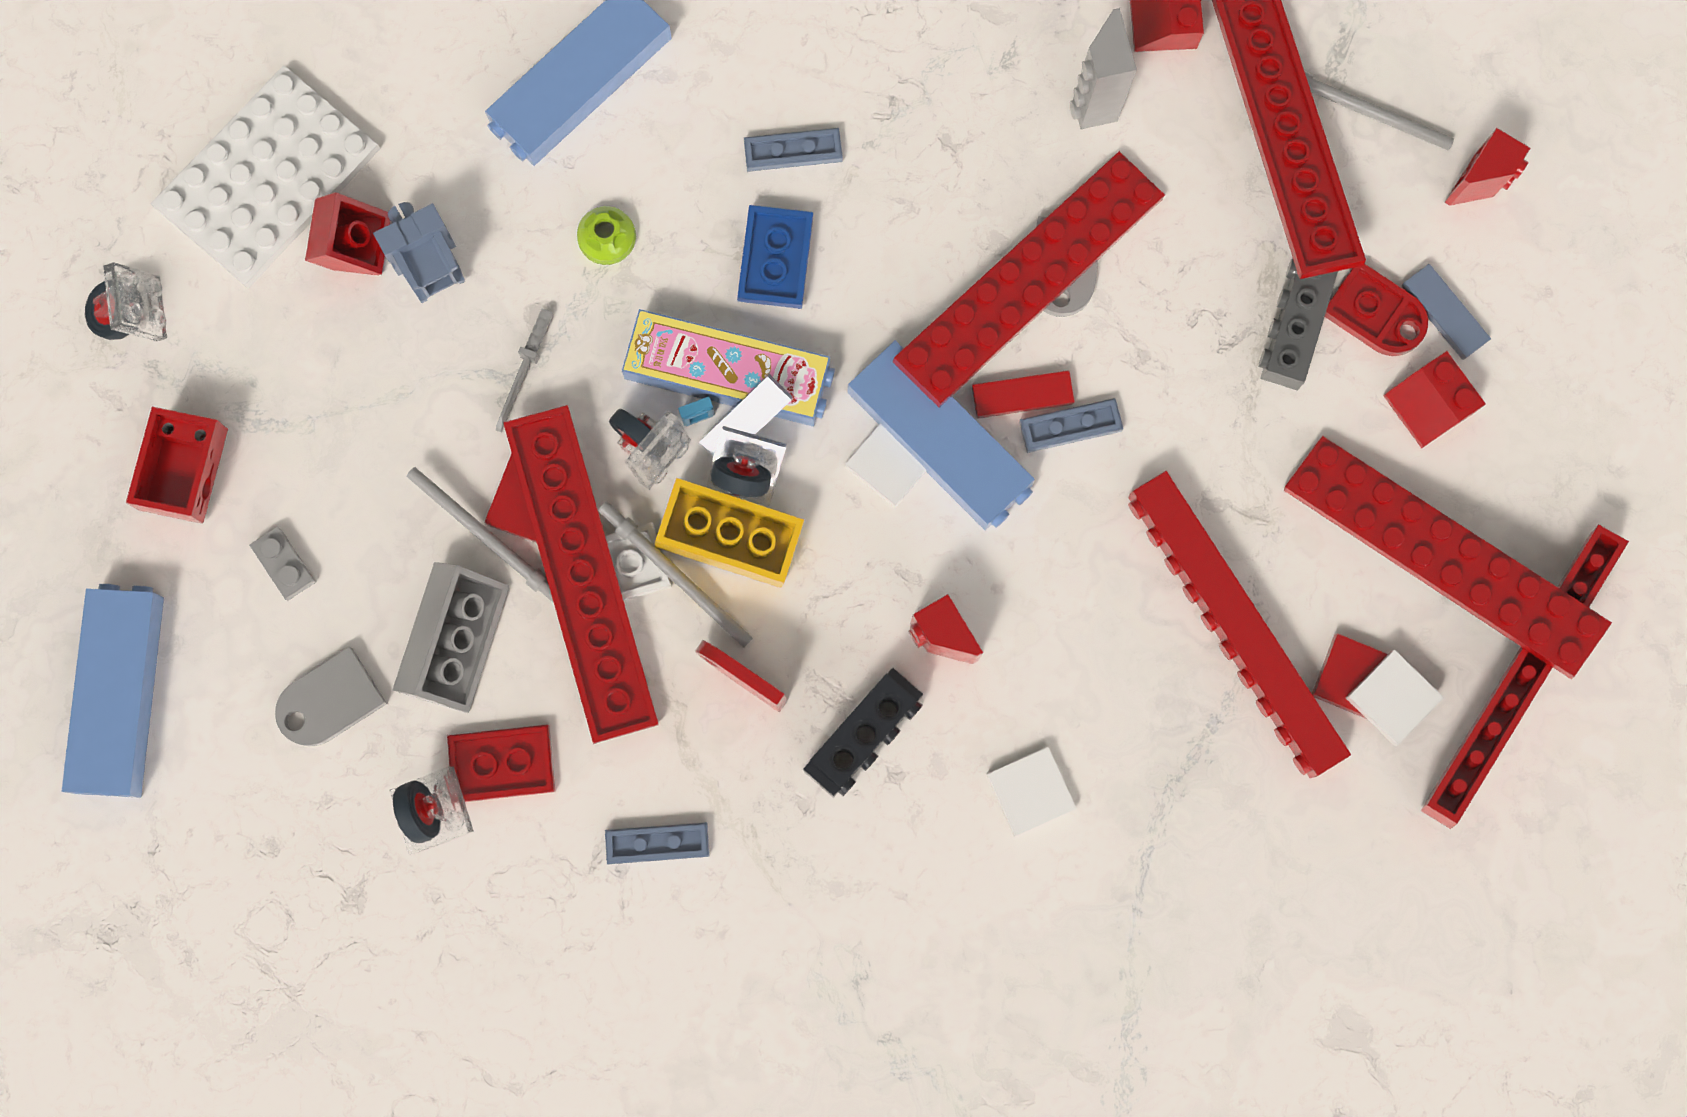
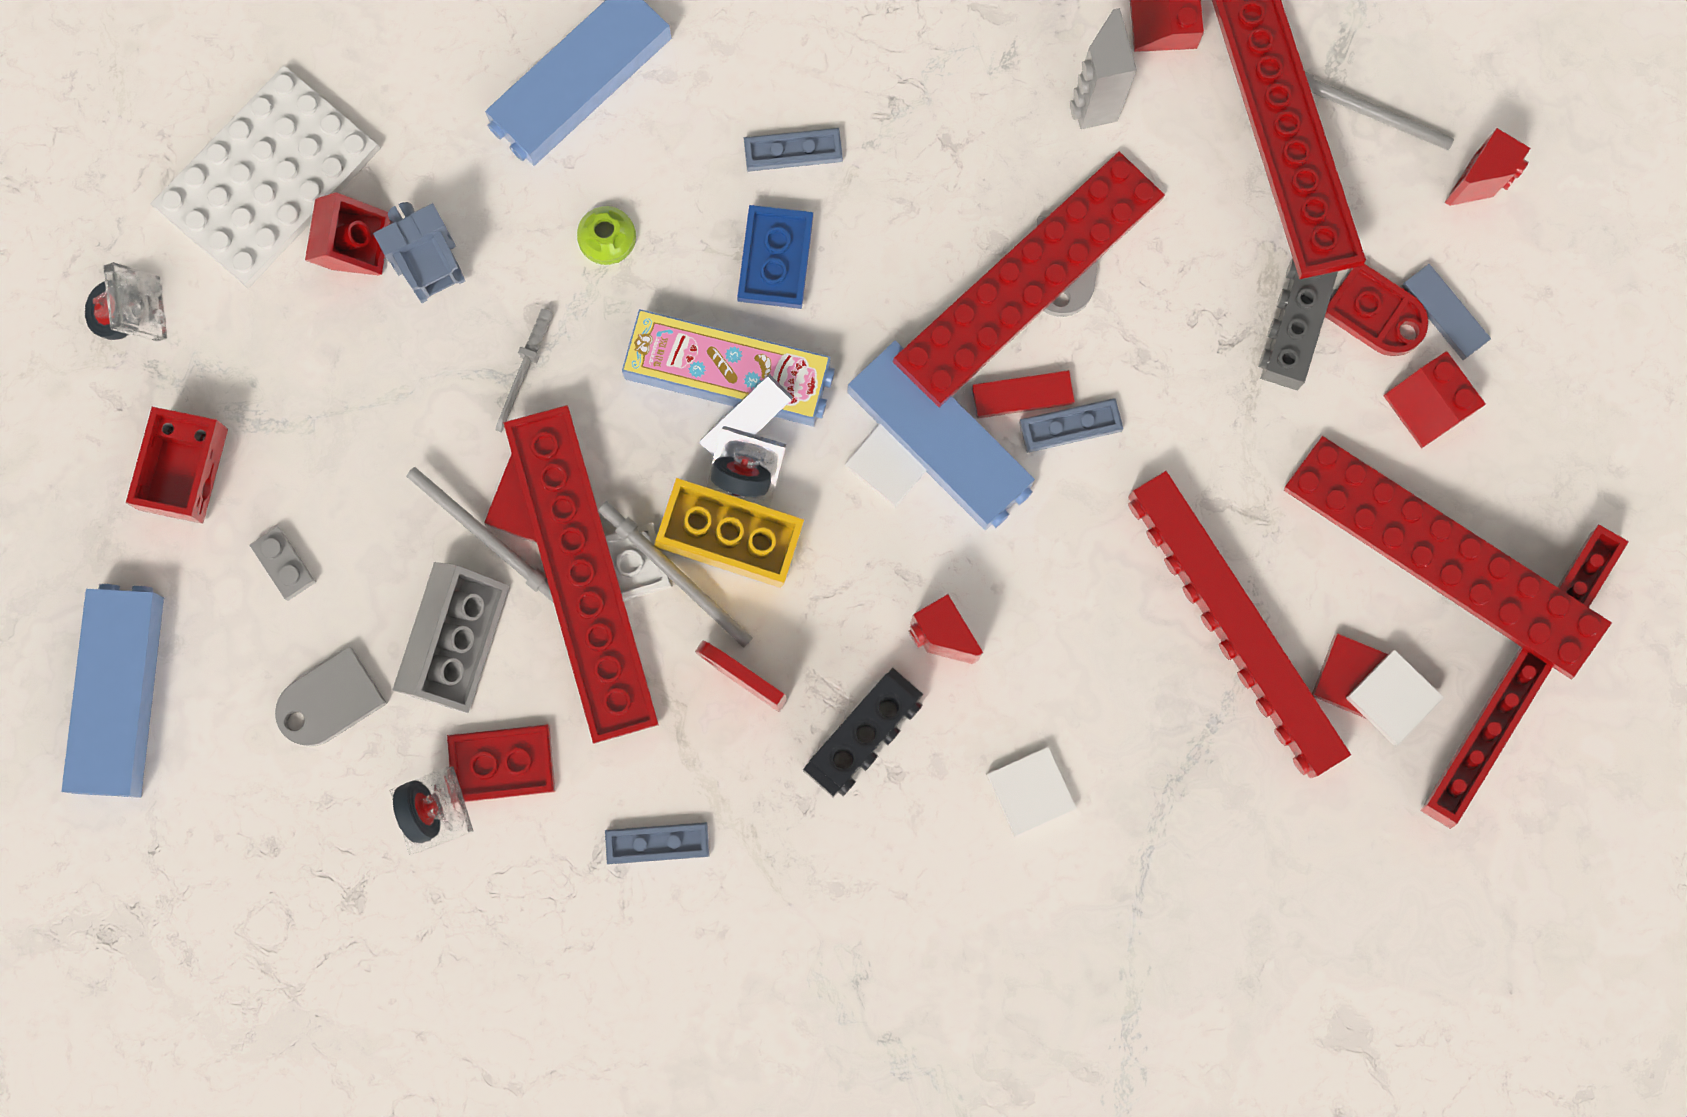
clear plate [609,409,691,490] -> none
dark azure tile [678,396,715,427] -> none

